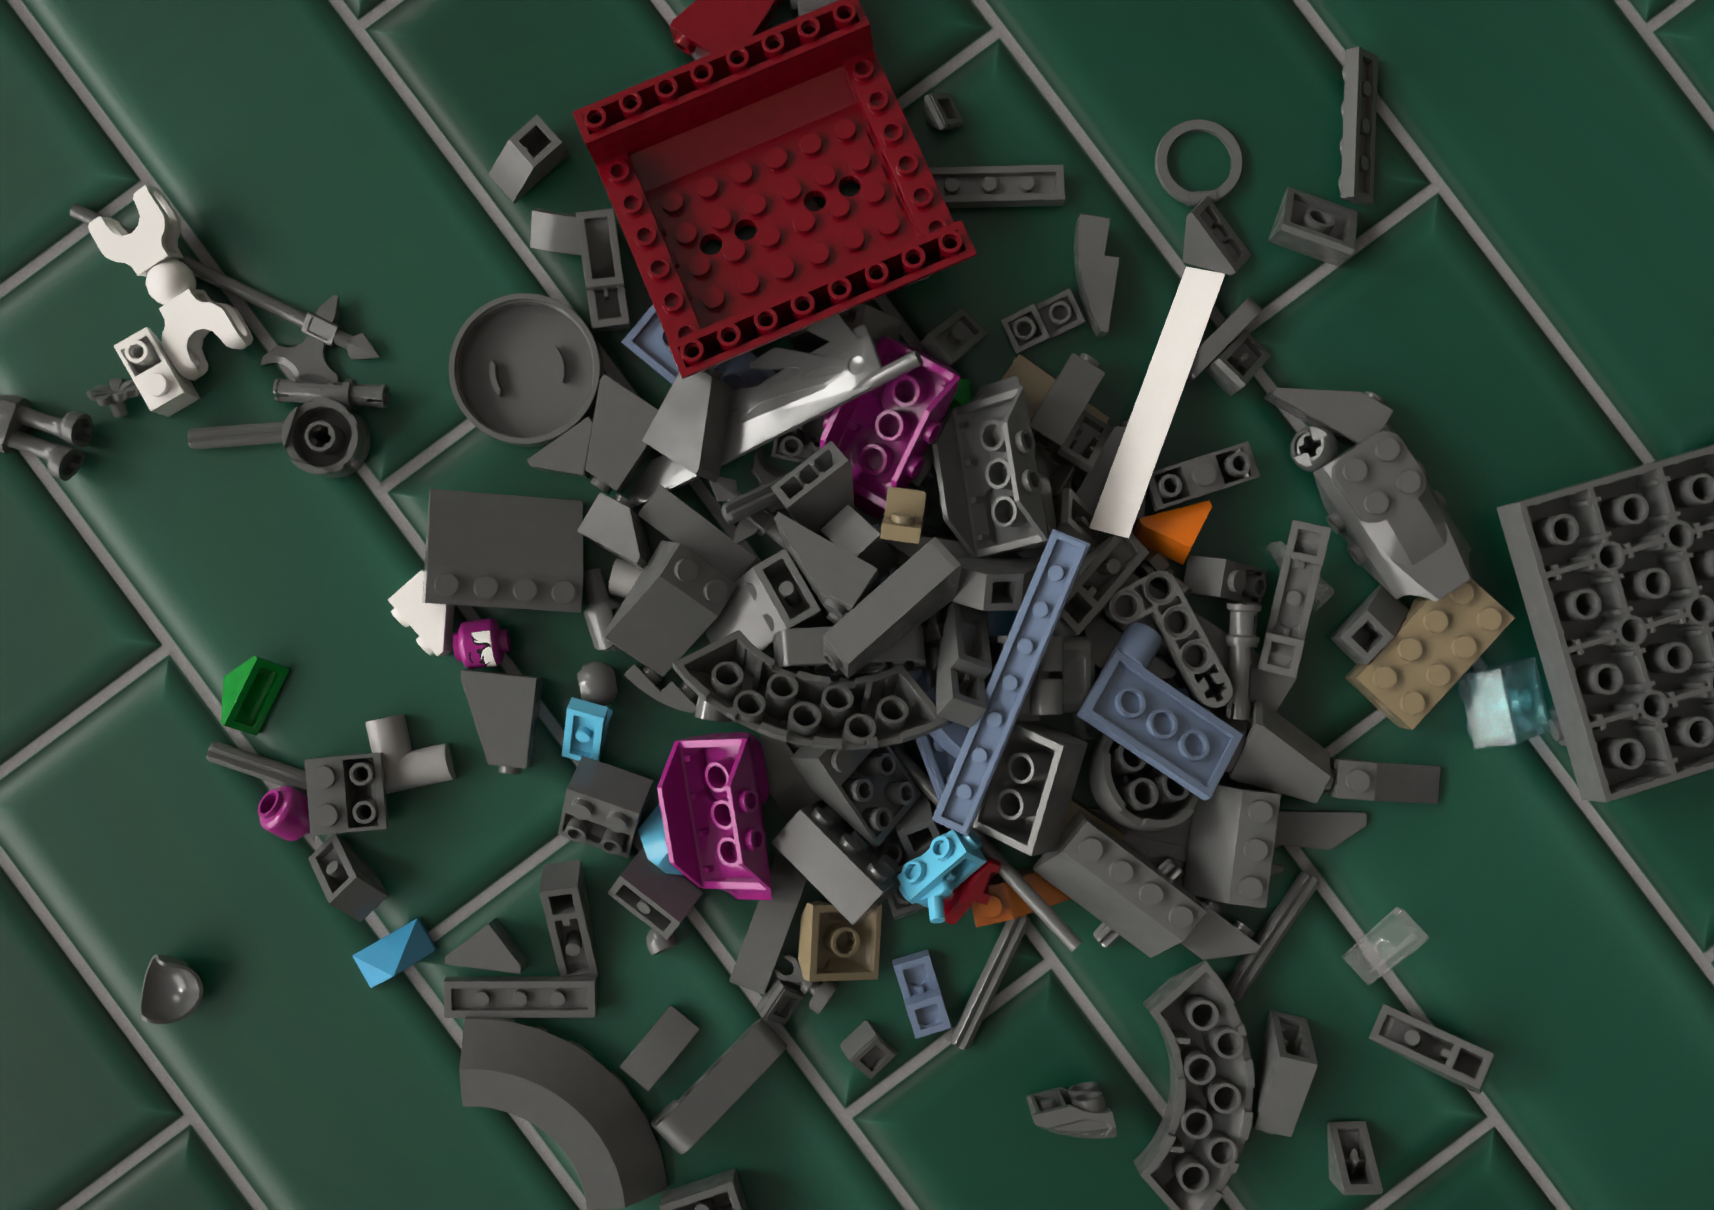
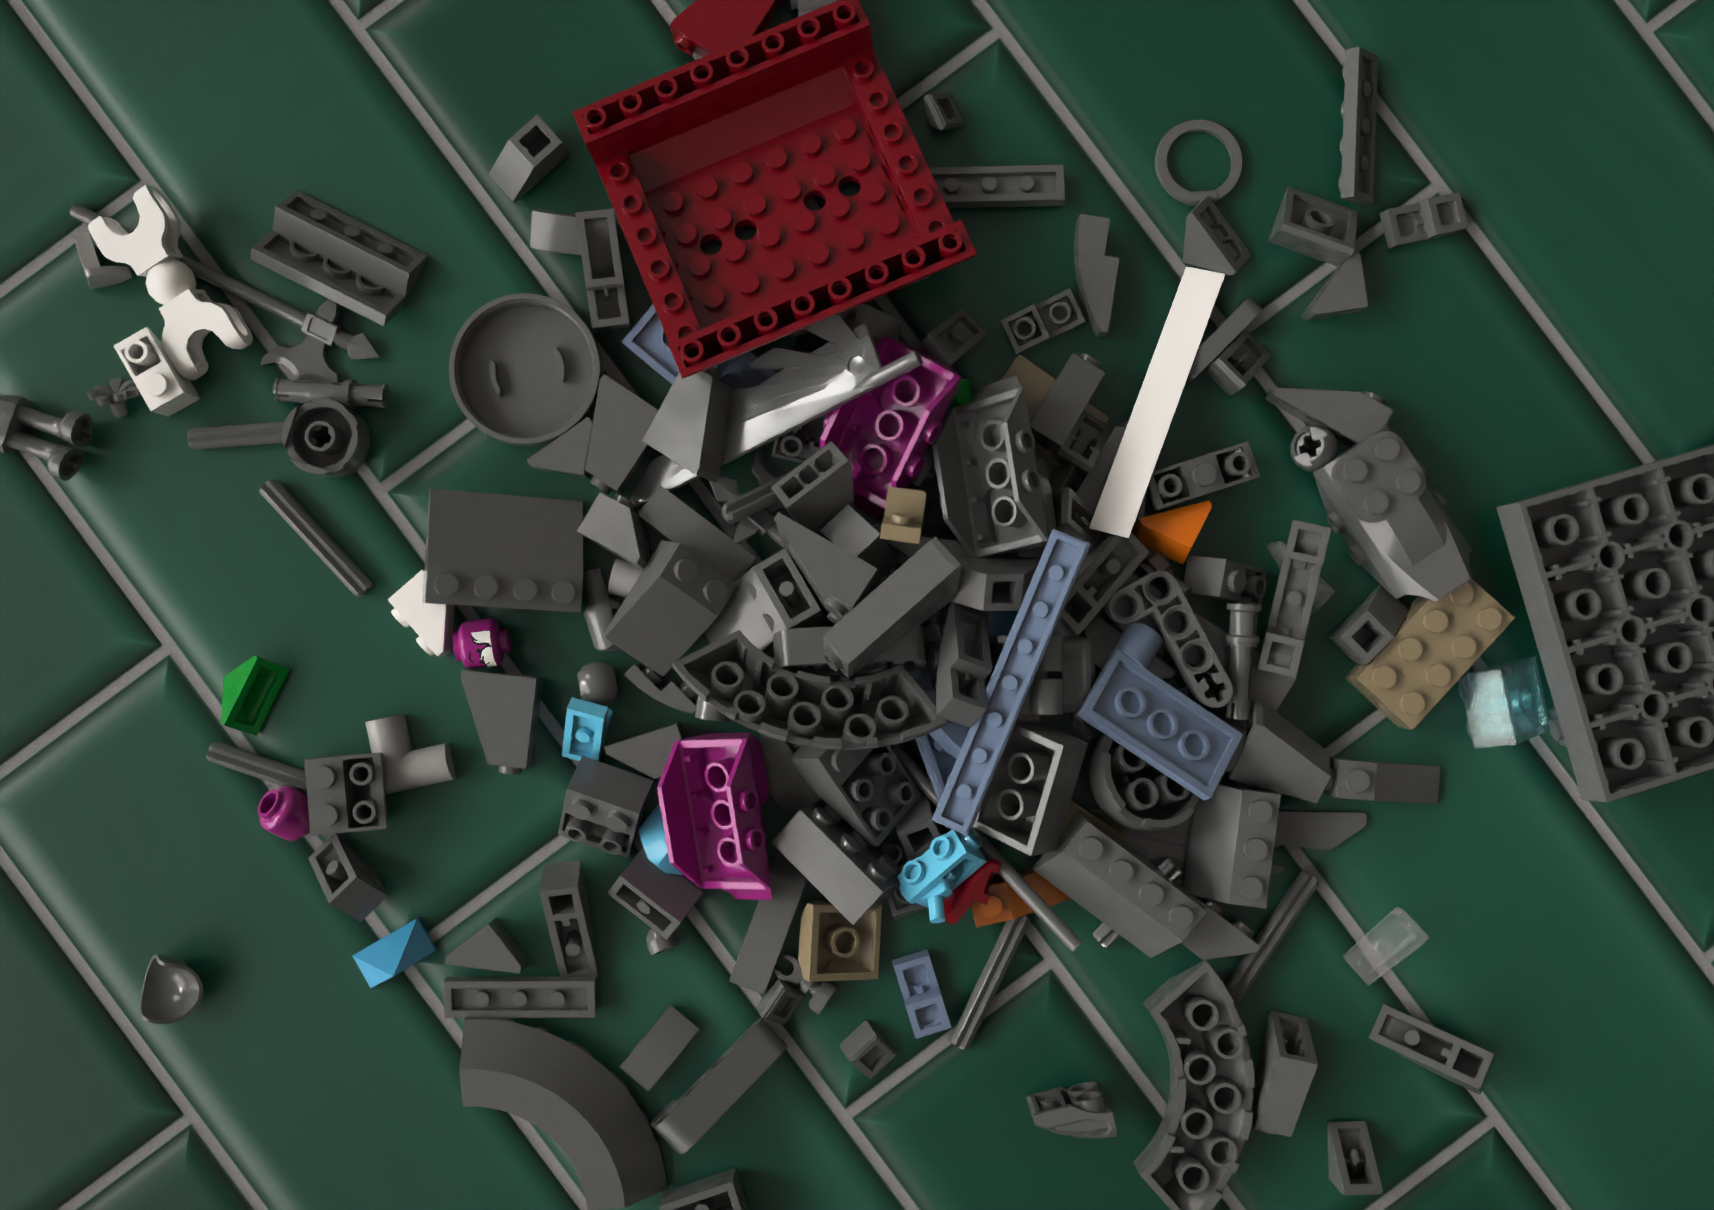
none -> light grey tile [73,232,132,290]
none -> dark grey slope [250,189,428,327]
none -> dark grey axle [259,479,373,597]
none -> dark grey slope [604,722,685,779]
none -> dark grey slope [1300,250,1368,321]
none -> dark grey slope [1379,192,1469,249]

